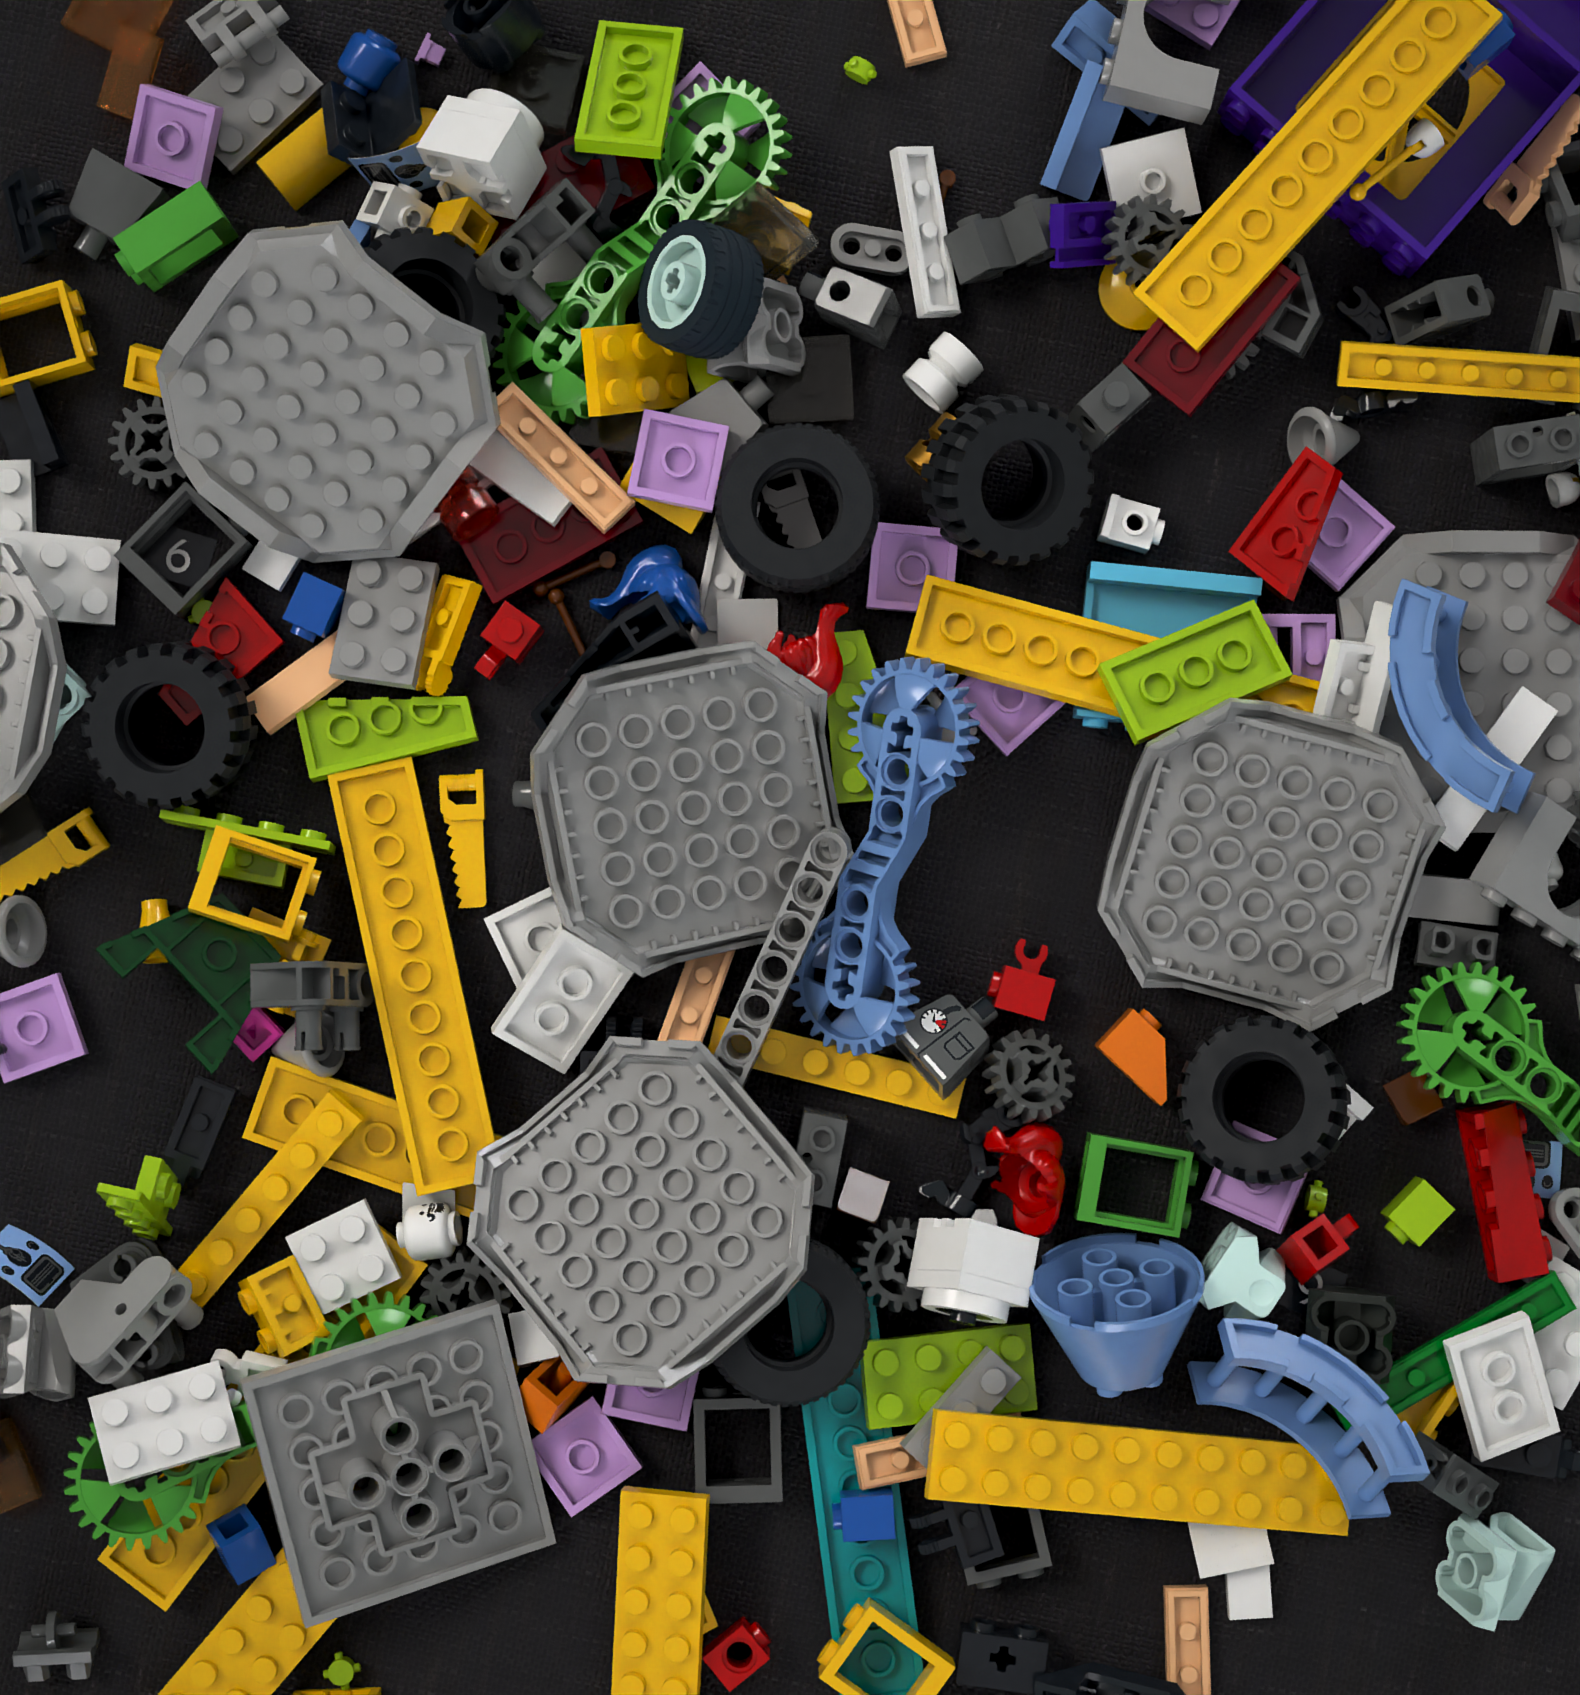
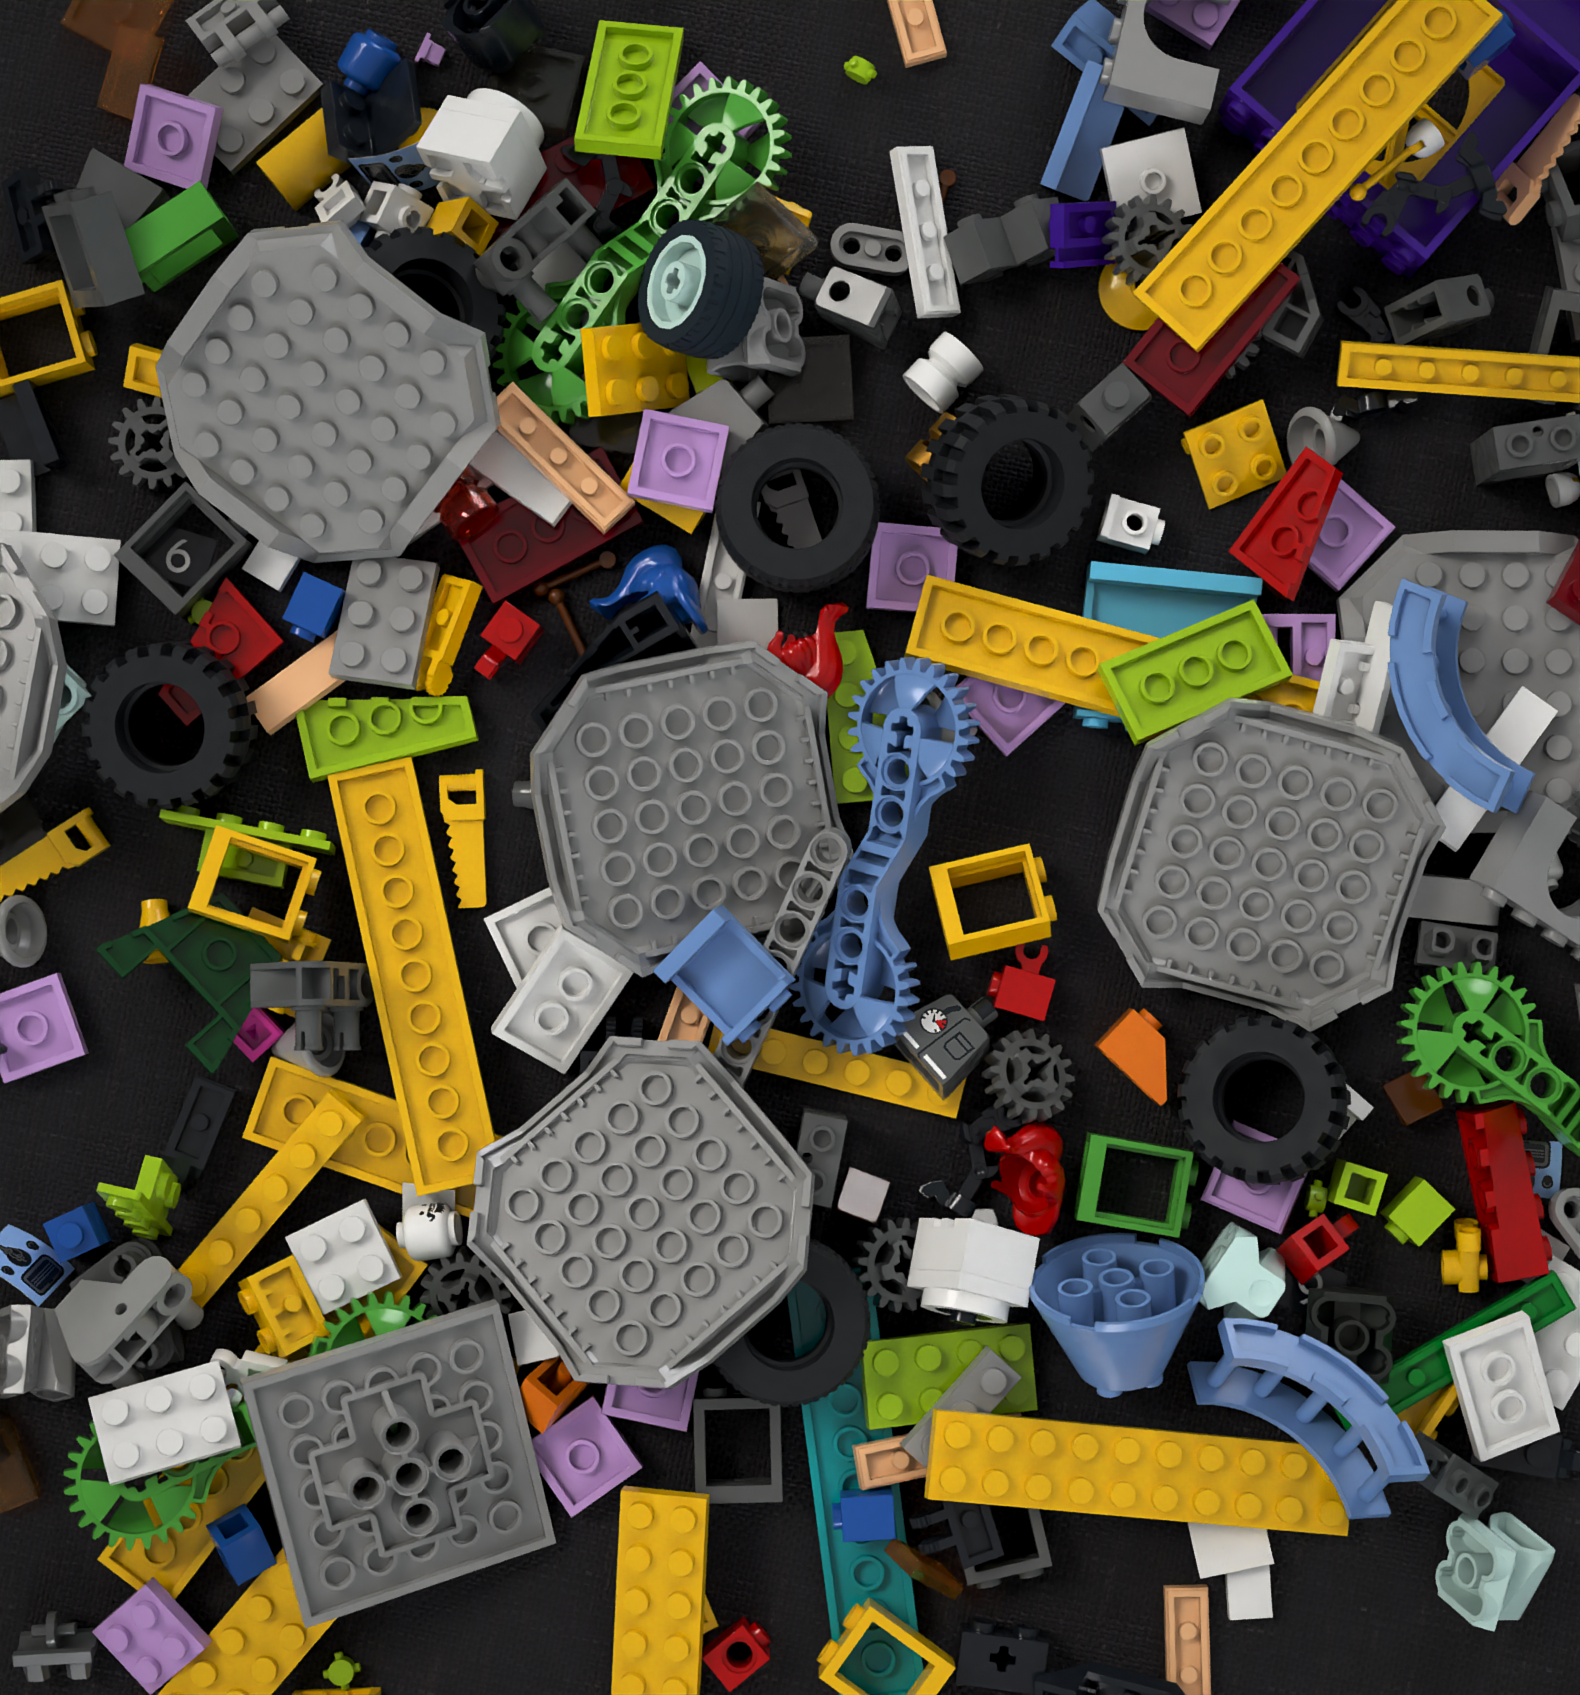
none -> dark grey window [42,185,145,308]
none -> blue brick [43,1202,111,1264]
none -> lavender plate [92,1577,212,1695]
none -> white plate [314,173,366,228]
none -> medium blue panel [653,905,796,1046]
none -> clear orange tile [884,1539,964,1600]
none -> yellow window [929,843,1057,960]
none -> yellow hinge [1181,399,1286,510]
none -> lime brick [1327,1158,1388,1216]
none -> black piece [1361,132,1507,239]
none -> yellow plate [1441,1218,1488,1293]

